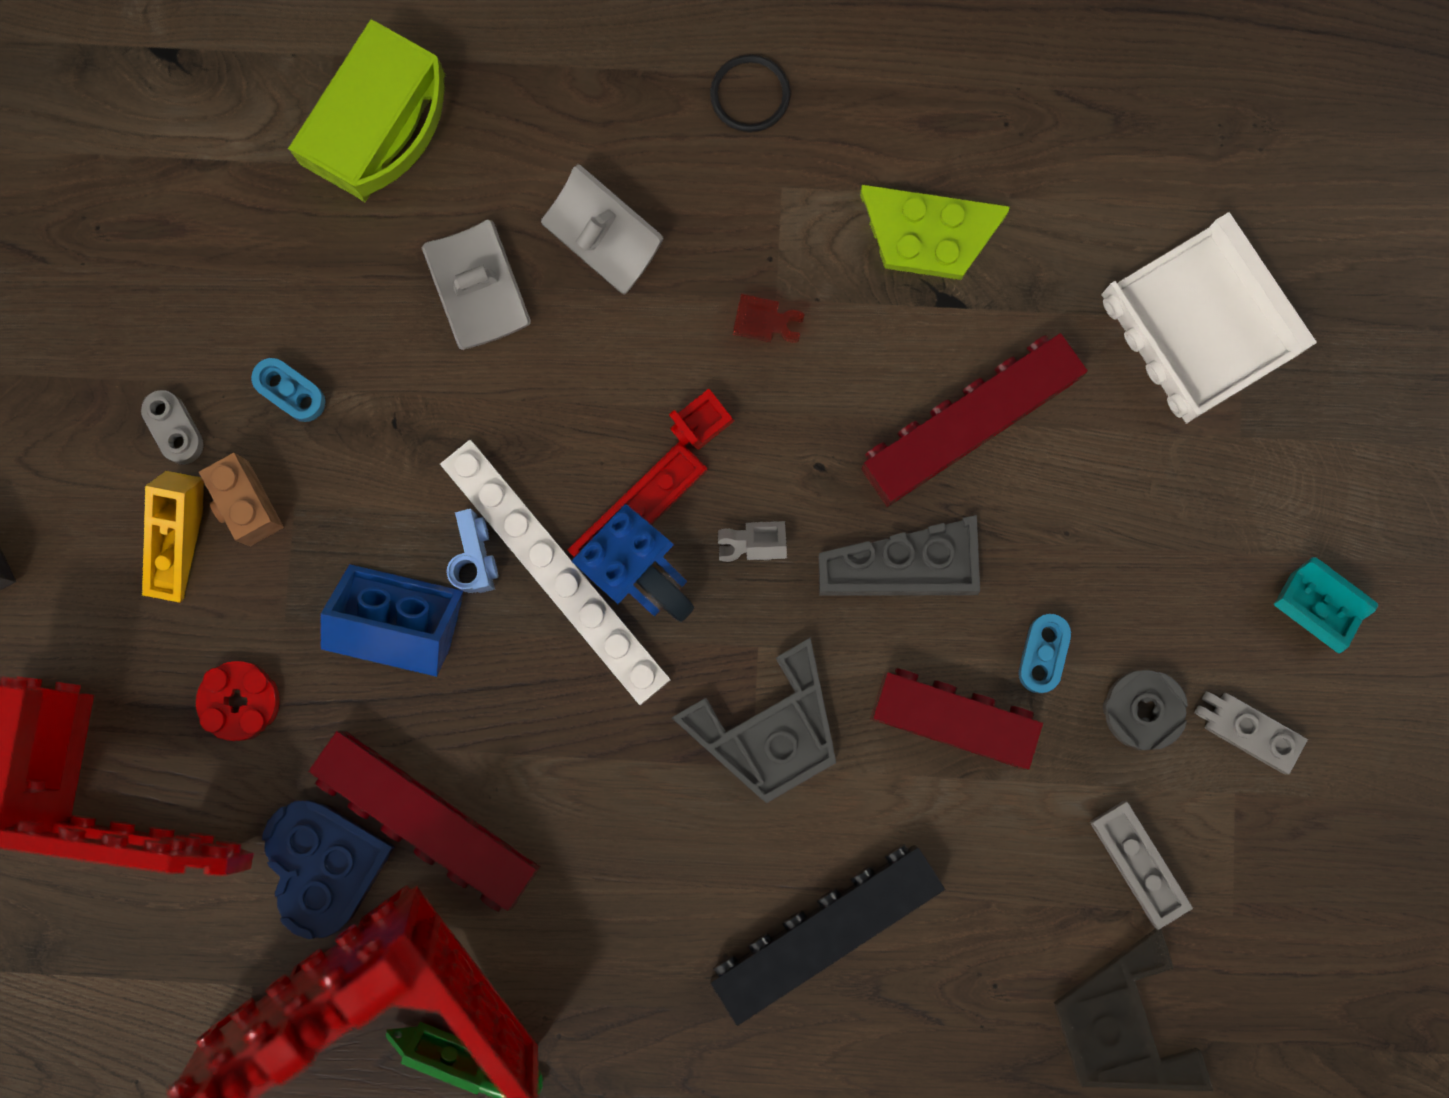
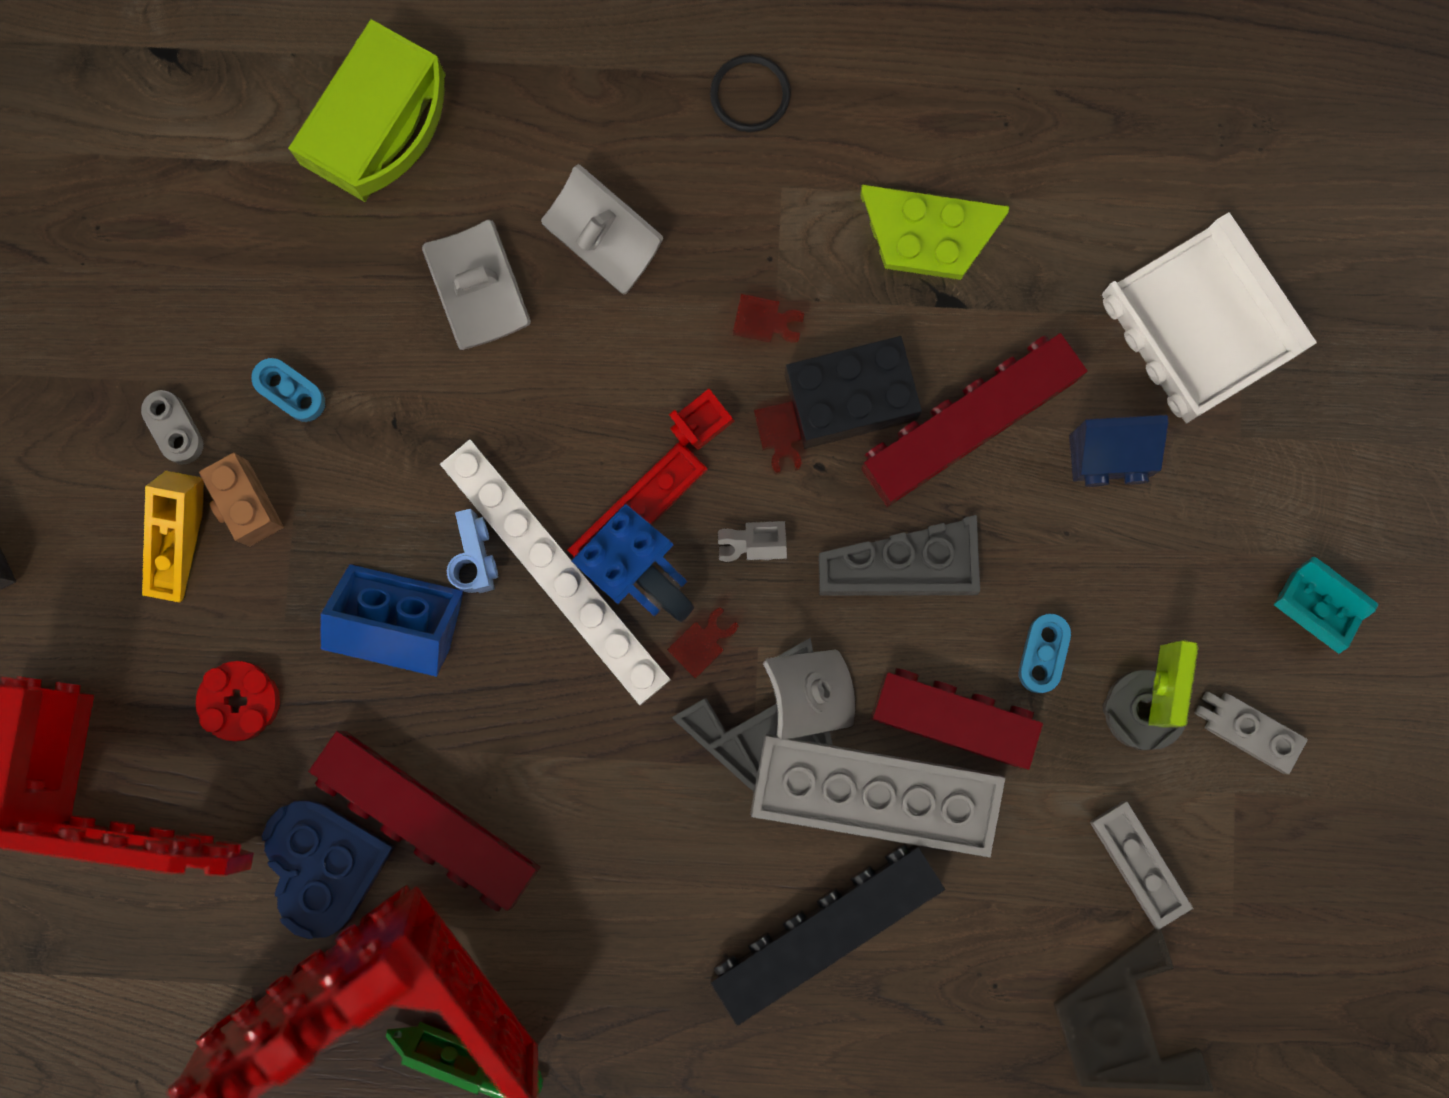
none -> clear red plate [667,607,739,679]
none -> light grey plate [750,734,1005,857]
none -> clear red plate [754,402,801,475]
none -> light grey shield [763,650,855,740]
none -> black brick [785,336,922,449]
none -> dark blue slope [1069,415,1168,487]
none -> lime plate [1148,641,1198,728]

